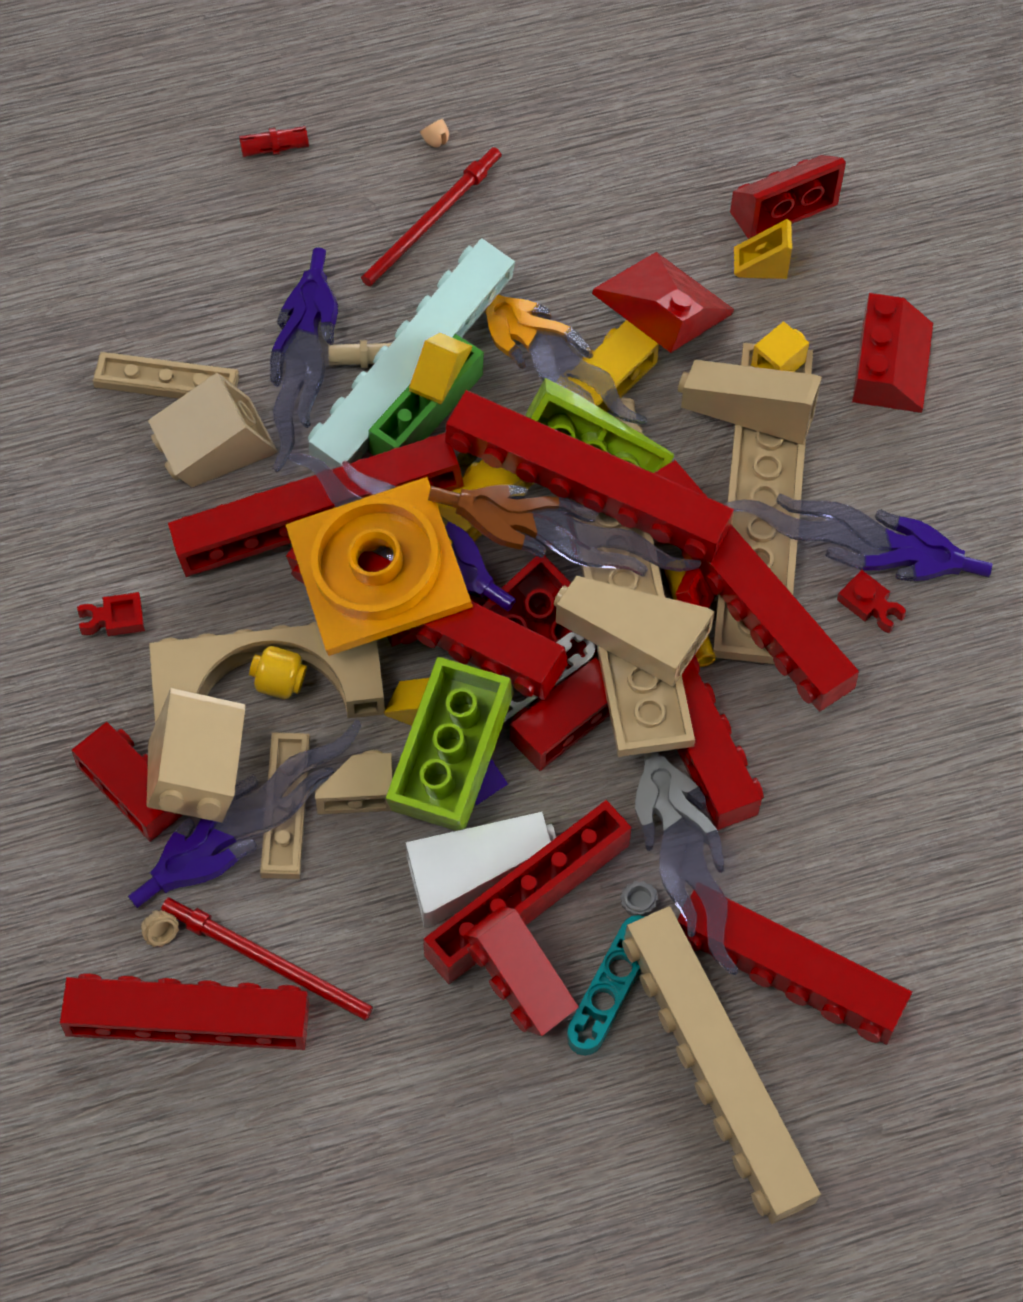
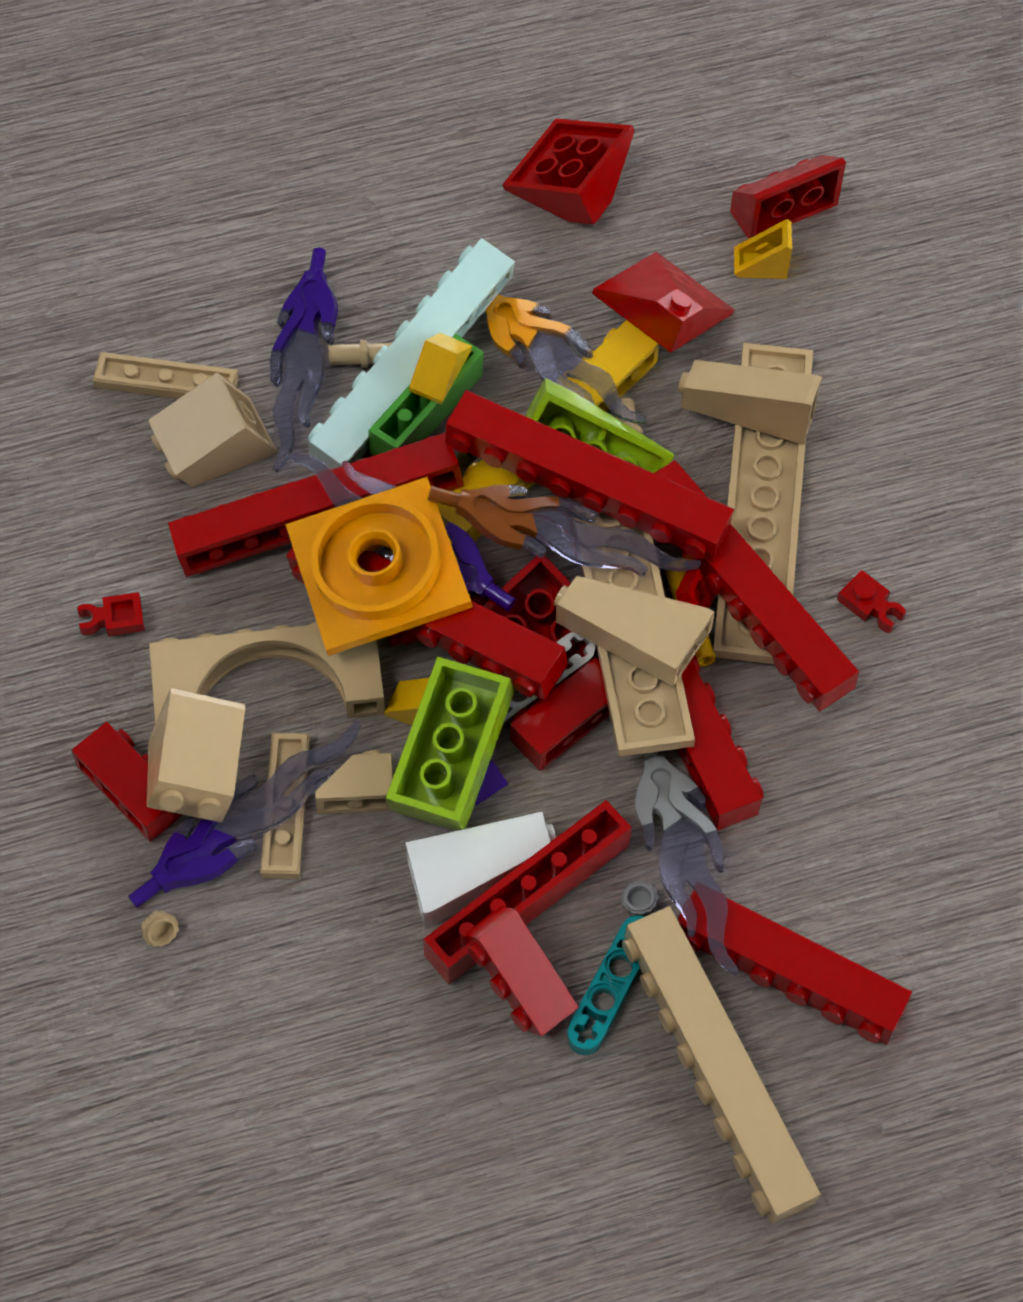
red brick [60,973,310,1050] -> none
red bar [161,897,373,1021] -> none
red pin [239,126,309,157] -> none
yellow head [249,646,307,699] -> none
red bar [361,147,502,287] -> none
light nougat hinge [420,119,450,148] -> none
piece [724,494,993,581] -> none
yellow brick [751,321,809,372] -> none
red slope [852,293,933,413] -> none
none -> red slope [502,118,635,225]

